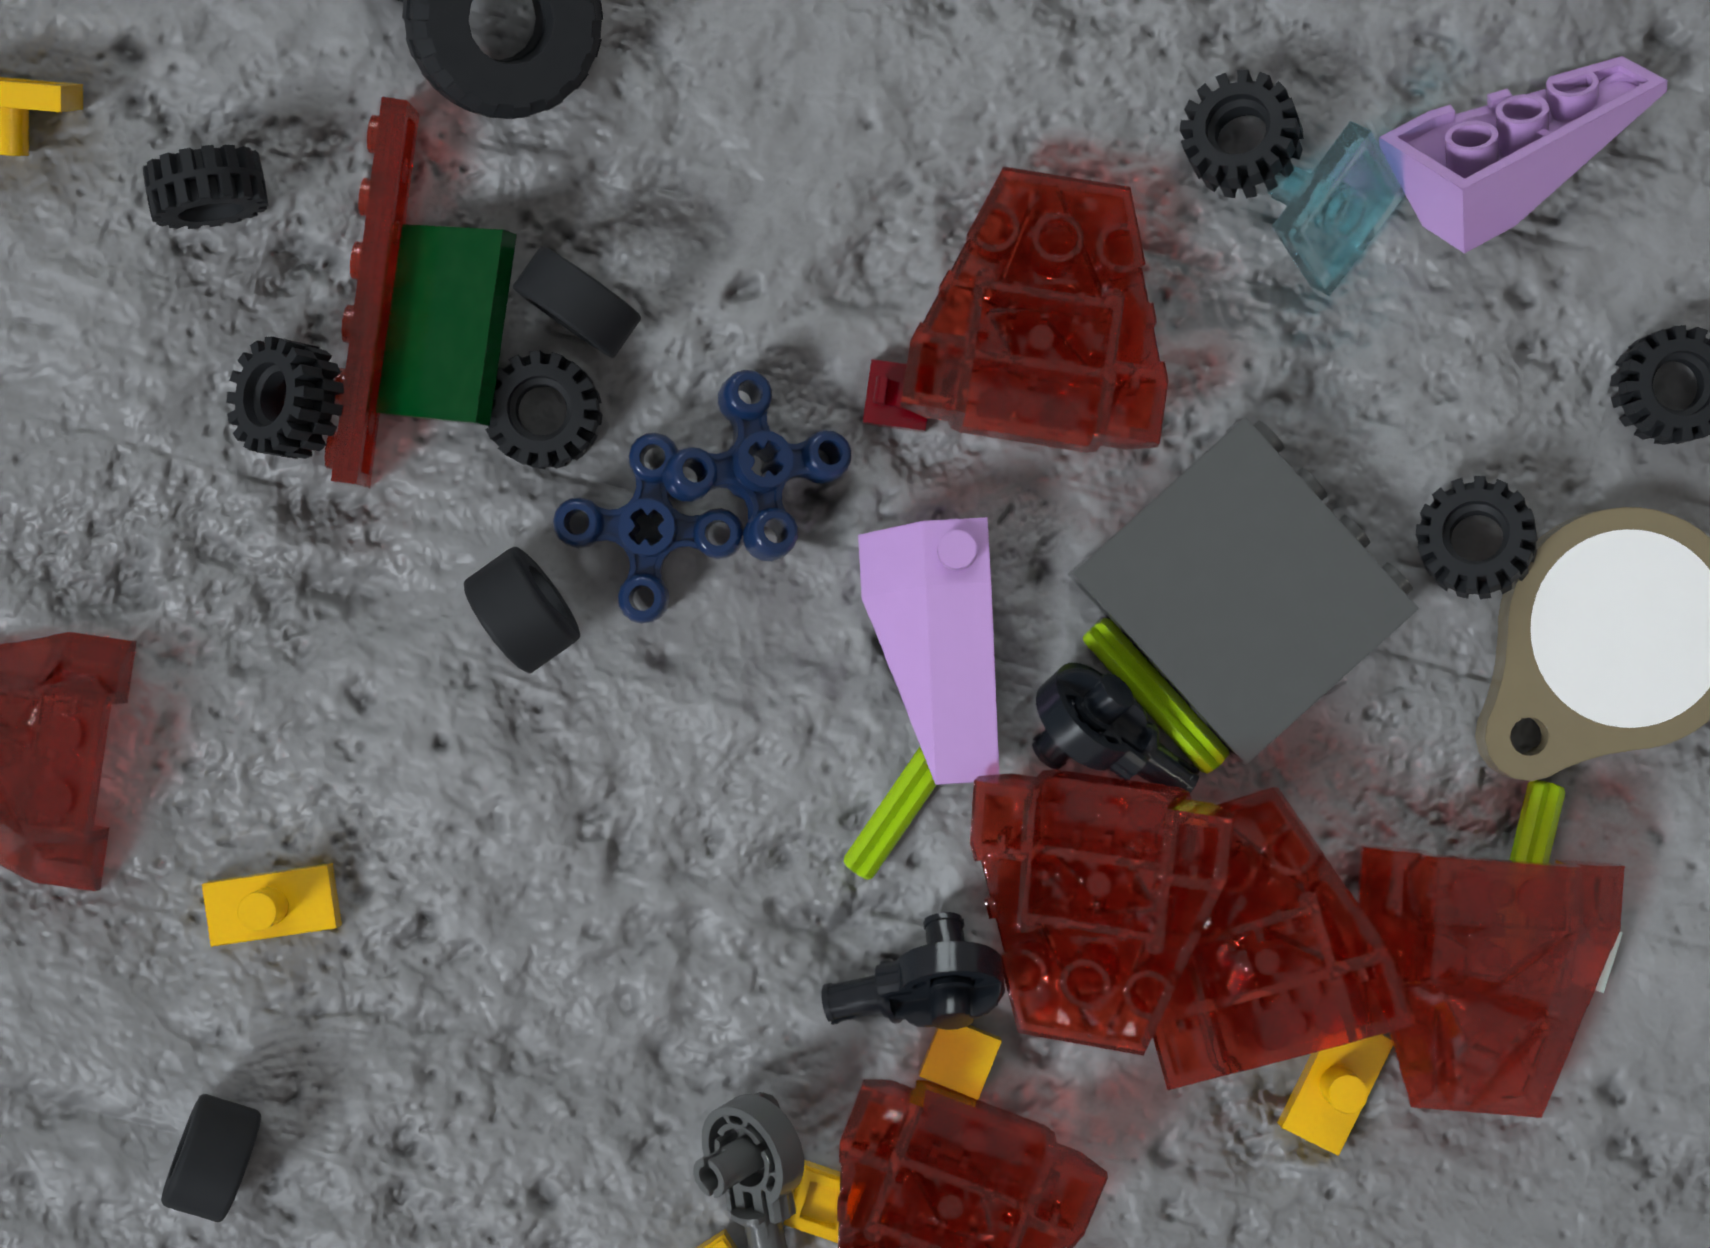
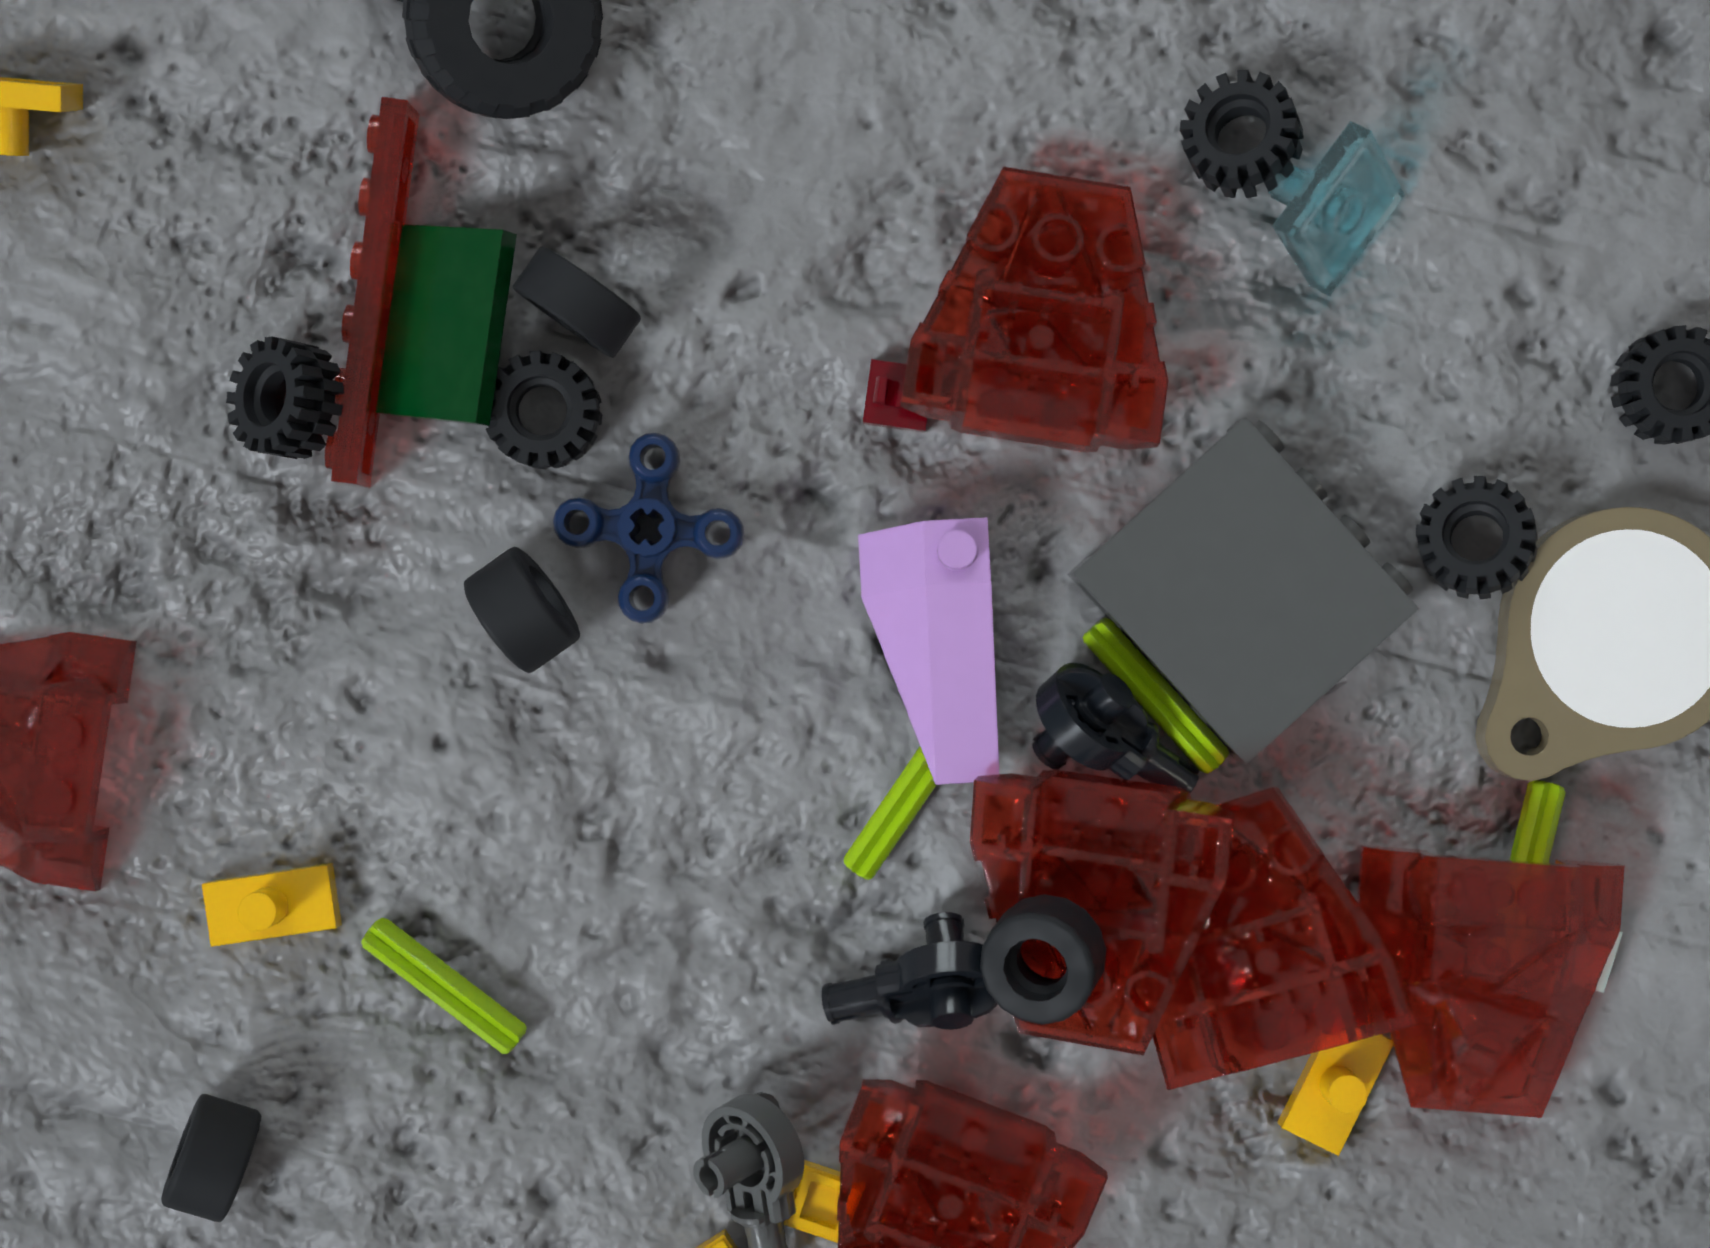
black tyre [143,145,269,229] -> none
dark blue gear [663,370,851,562] -> none
yellow tile [919,1025,1002,1100] -> none
lavender wedge [1379,56,1668,254] -> none
none -> lime axle [361,918,527,1054]
none -> black tyre [980,894,1107,1025]

